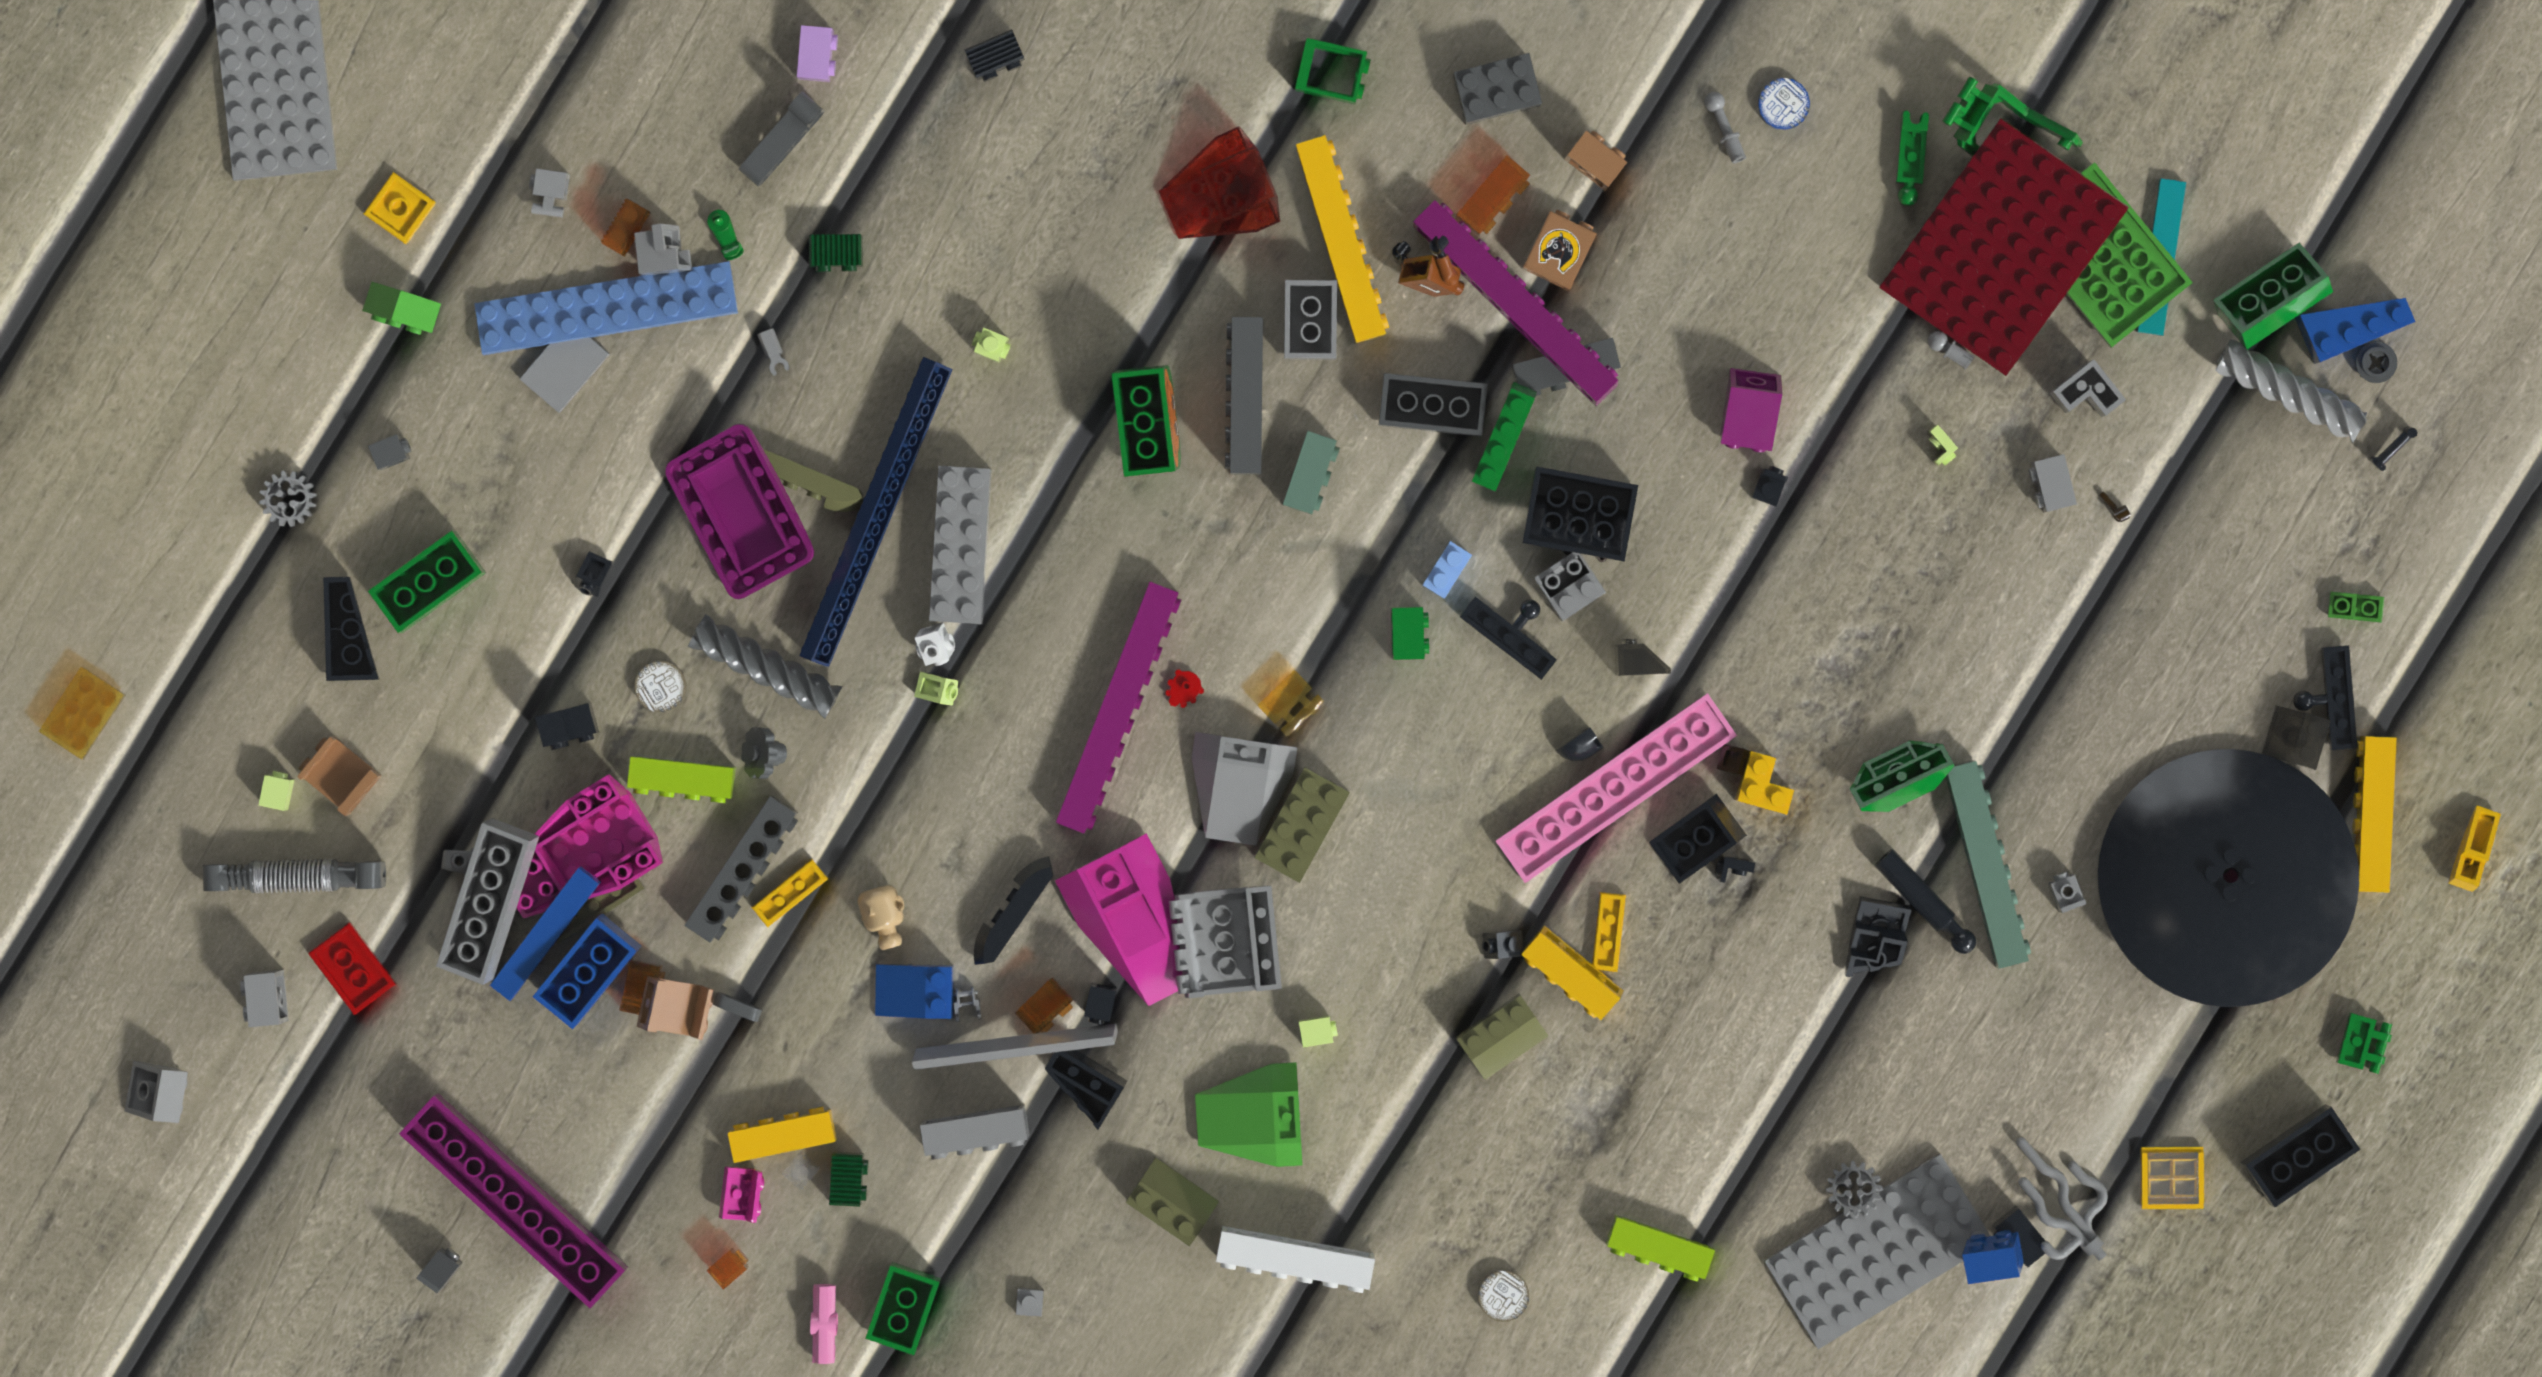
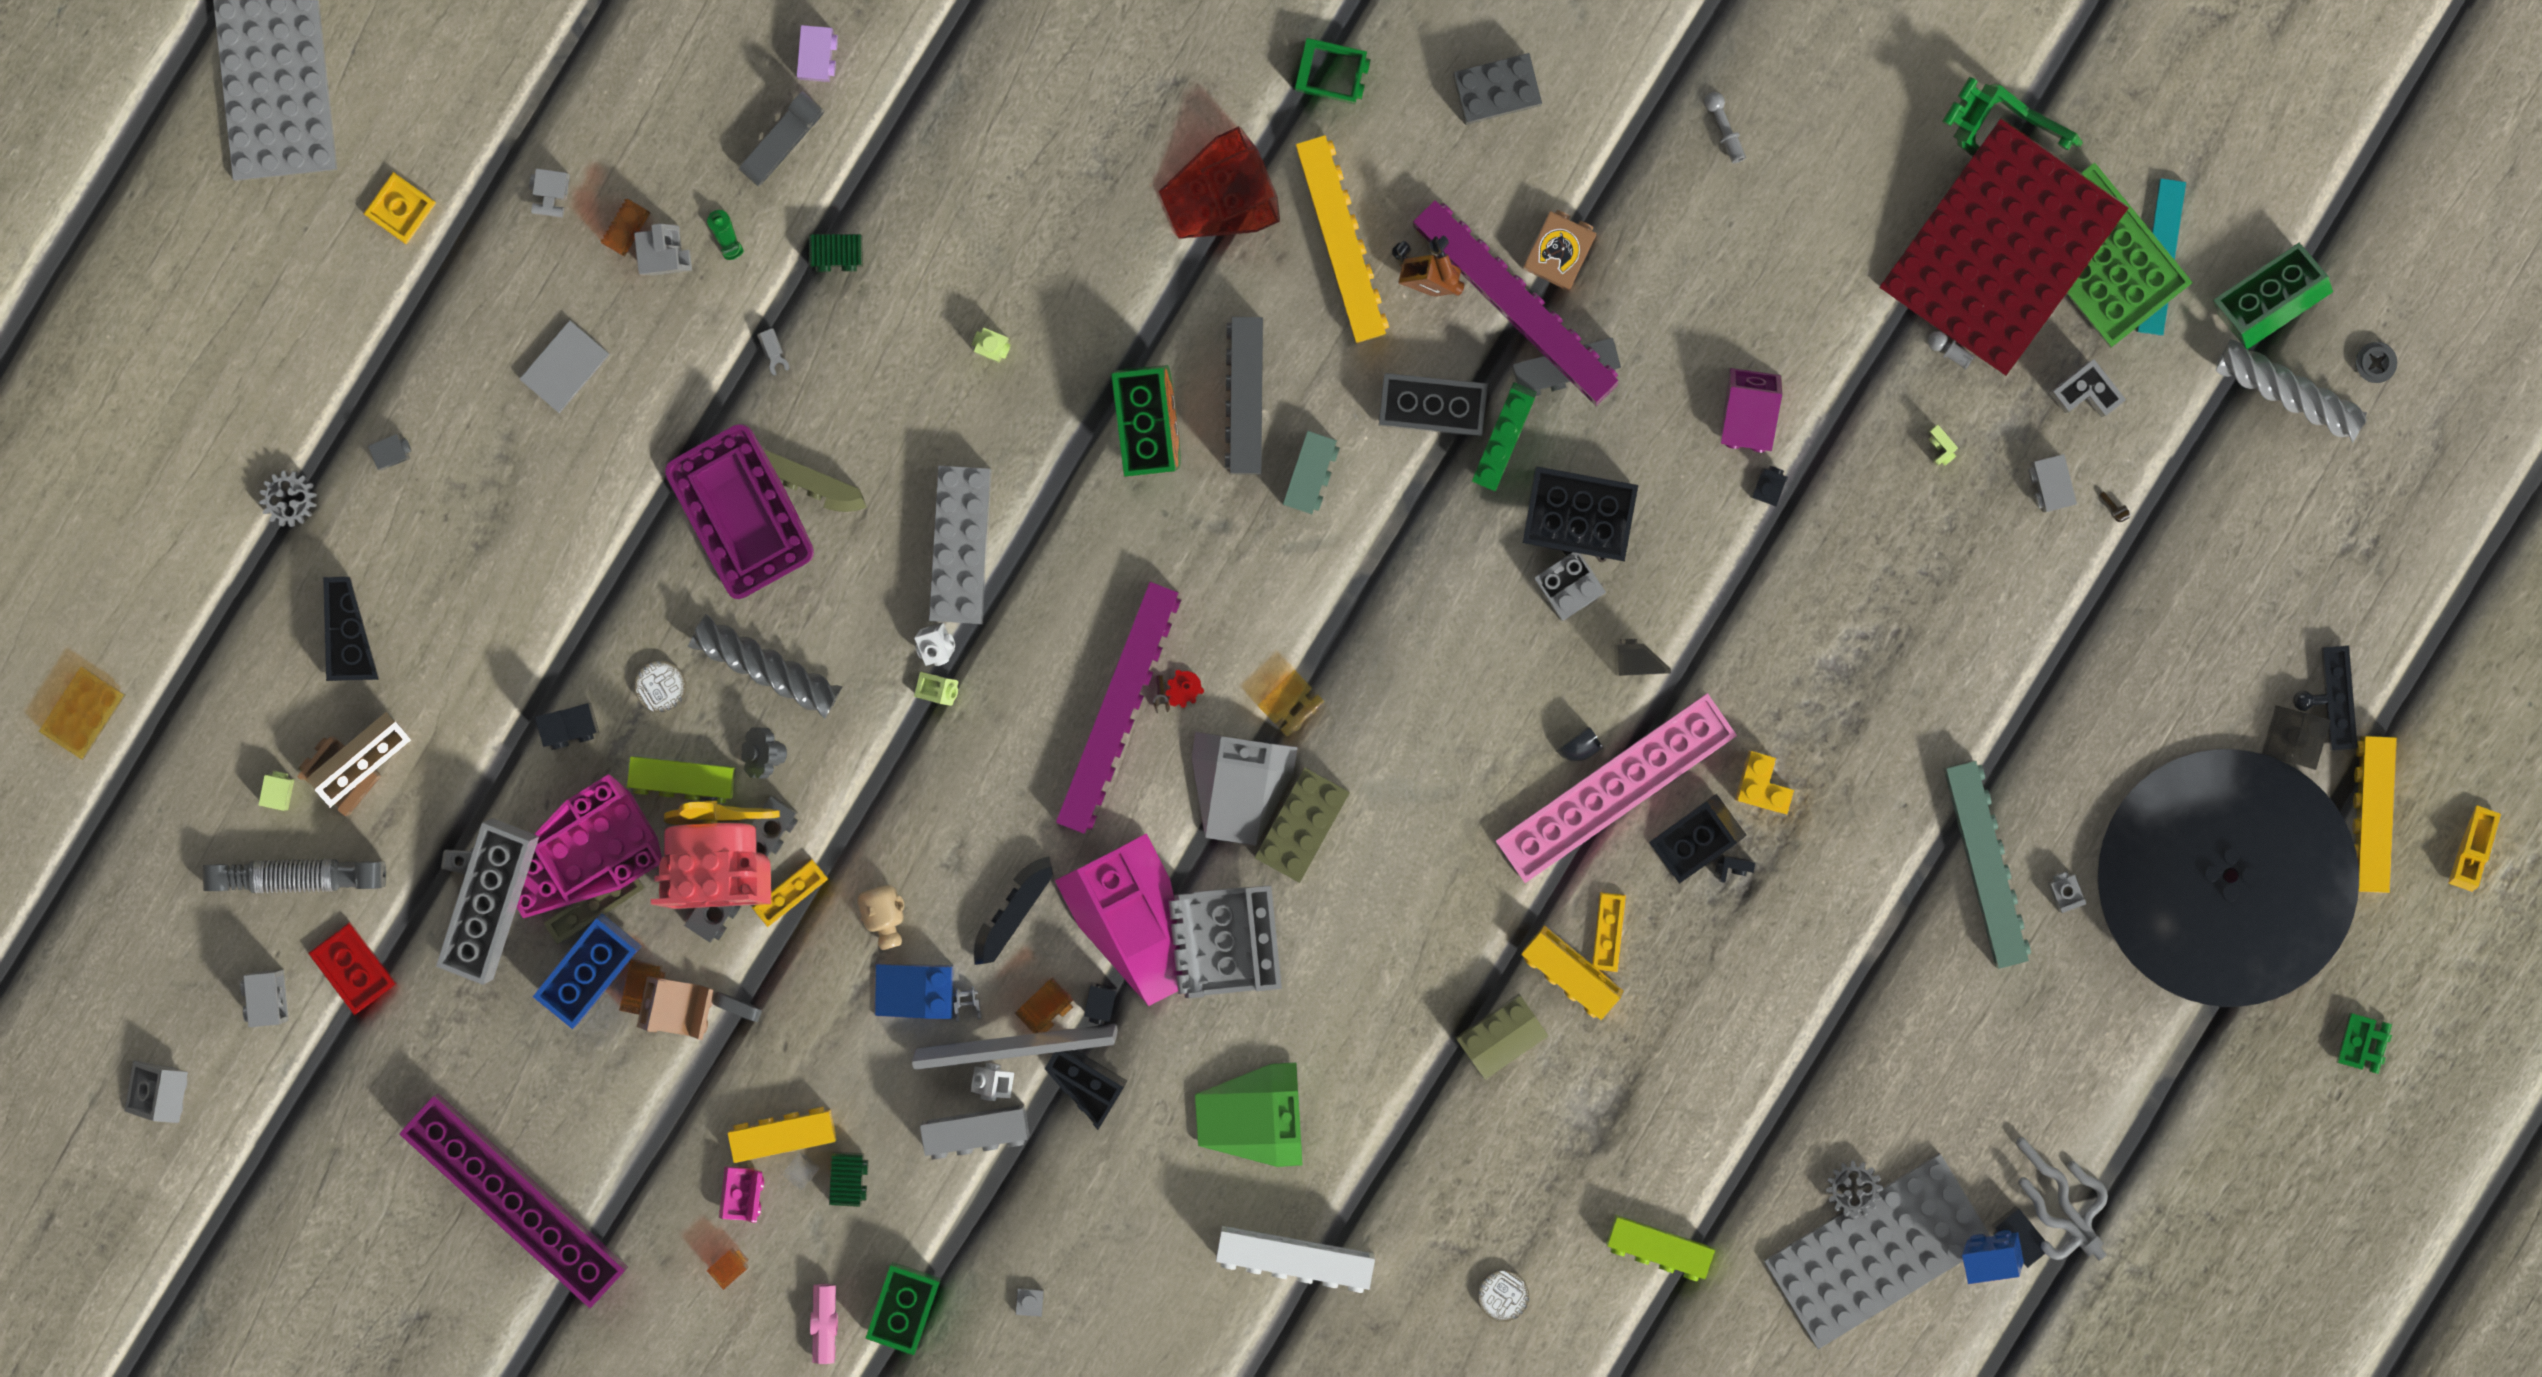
bright green brick [362,281,441,335] -> none
green brick [368,530,486,633] -> none
dark grey slope [416,1248,463,1293] -> none
medium blue plate [474,261,738,355] -> none
blue tile [490,866,601,1001] -> none
black bracket [575,551,613,597] -> none
dark blue piece [799,357,953,667] -> none
black brick [964,29,1025,82] -> none
olive slope [1126,1157,1219,1247] -> none
light grey brick [1284,280,1337,360] -> none
yellowish green brick [1299,1015,1338,1047] -> none
green brick [1391,607,1429,660] -> none
light blue brick [1422,541,1472,599] -> none
clear orange brick [1456,155,1530,236] -> none
black plate [1460,597,1557,680] -> none
black bracket [1482,930,1524,959] -> none
medium nougat brick [1564,131,1627,191] -> none
dark brown plate [1717,745,1750,776] -> none
tile [1758,78,1810,130] -> none
black slope [1845,896,1911,977] -> none
green wedge [1850,740,1954,812] -> none
black piece [1874,848,1976,954] -> none
green plate [1896,110,1929,206] -> none
clear piece [2140,1146,2204,1209] -> none
black brick [2241,1104,2361,1208] -> none
blue wedge [2295,298,2416,364] -> none
bright green slope [2328,592,2385,623] -> none
black piece [2370,426,2418,471] -> none
none -> tan brick [306,712,410,807]
none -> coral brick [651,797,780,909]
none -> white brick [971,1063,1014,1101]
none -> dark brown hand [1153,675,1170,713]

